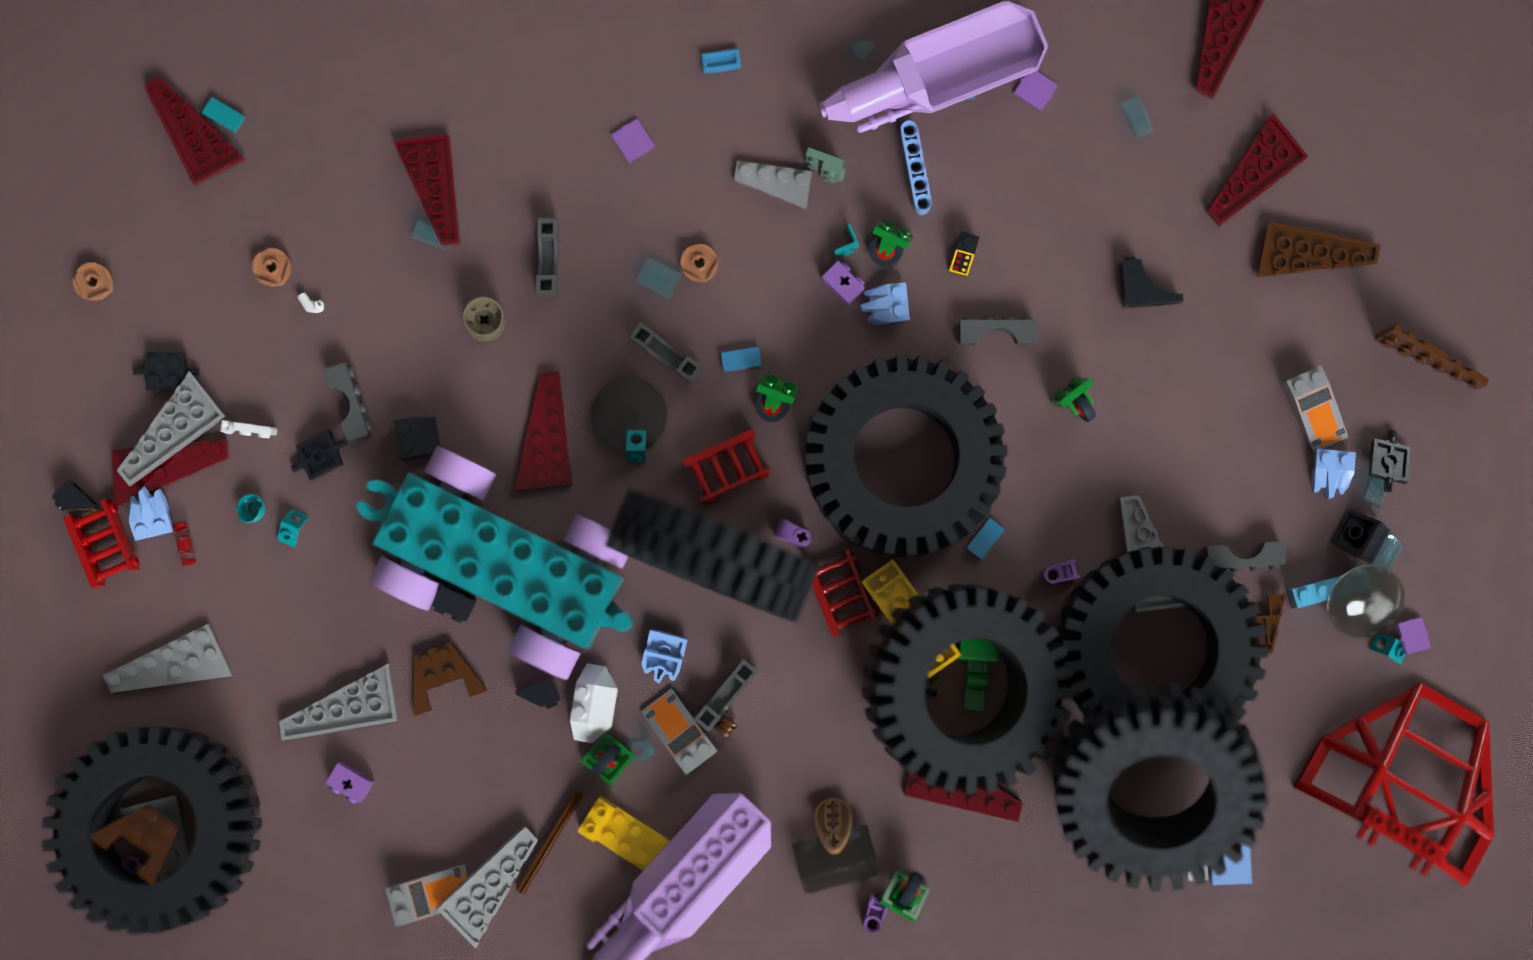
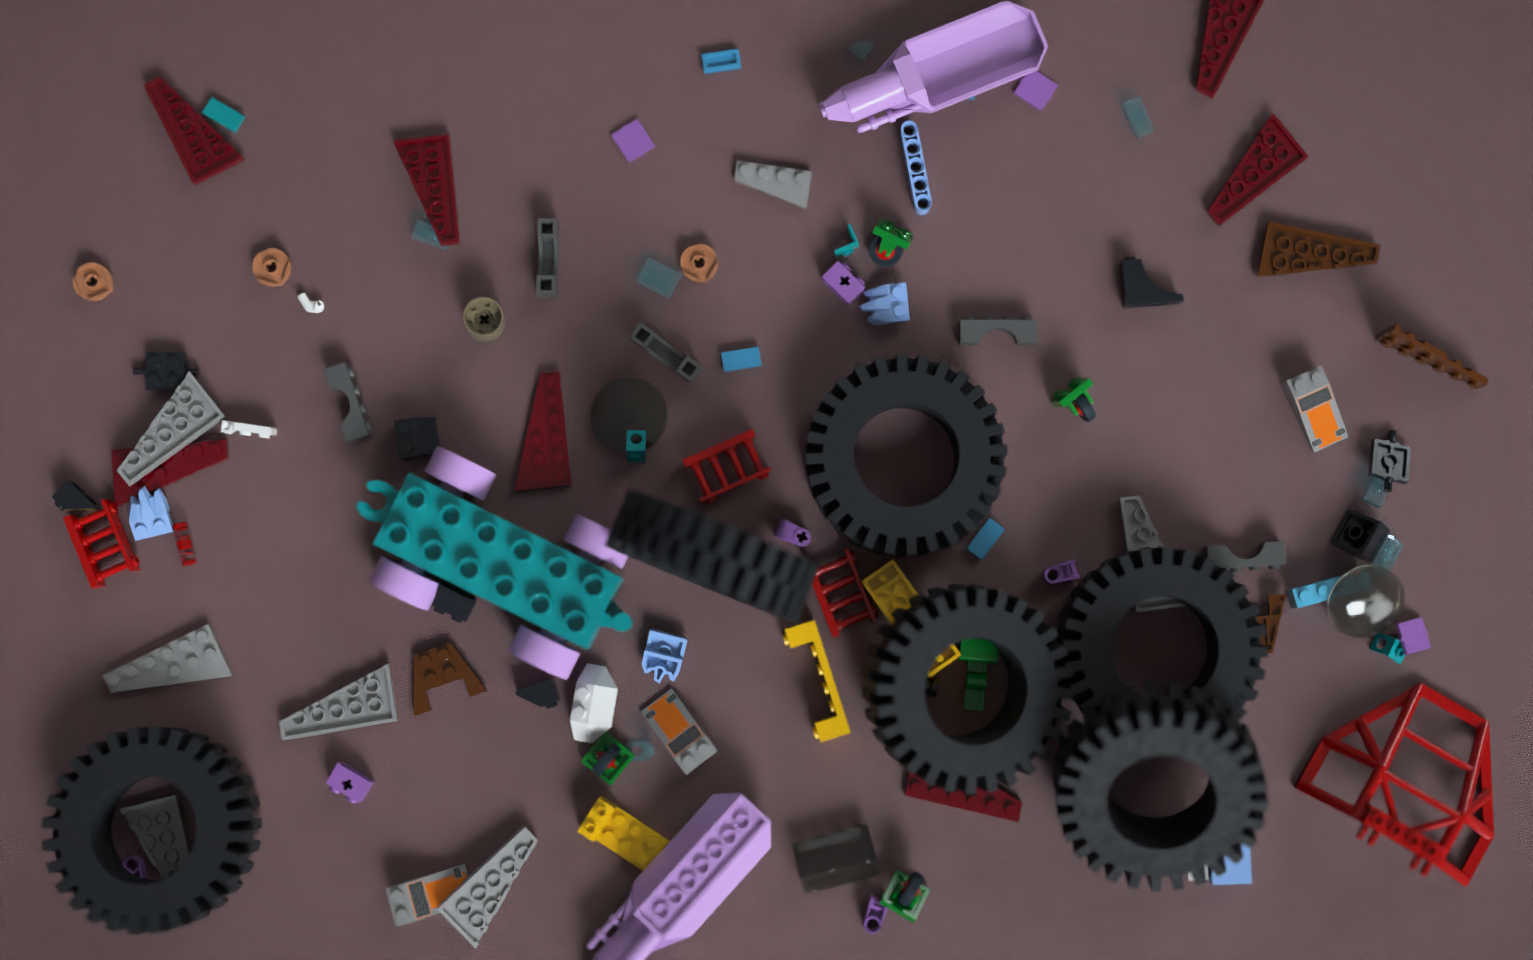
reddish brown wing [91,804,180,885] -> none
teal hair [236,494,266,523] -> none
teal bracket [277,509,309,548] -> none
black plate [291,430,348,481] -> none
reddish brown axle [516,789,583,894] -> none
dark grey arch [694,659,759,732] -> none
reddish brown wheel [714,715,738,739] -> none
green plate [755,374,800,422] -> none
sand green plate [805,147,847,184] -> none
medium nougat piece [814,798,852,854] -> none
black slope [949,231,980,277] -> none
light blue plate [1311,449,1356,500] -> none
none -> yellow plate [782,620,851,742]

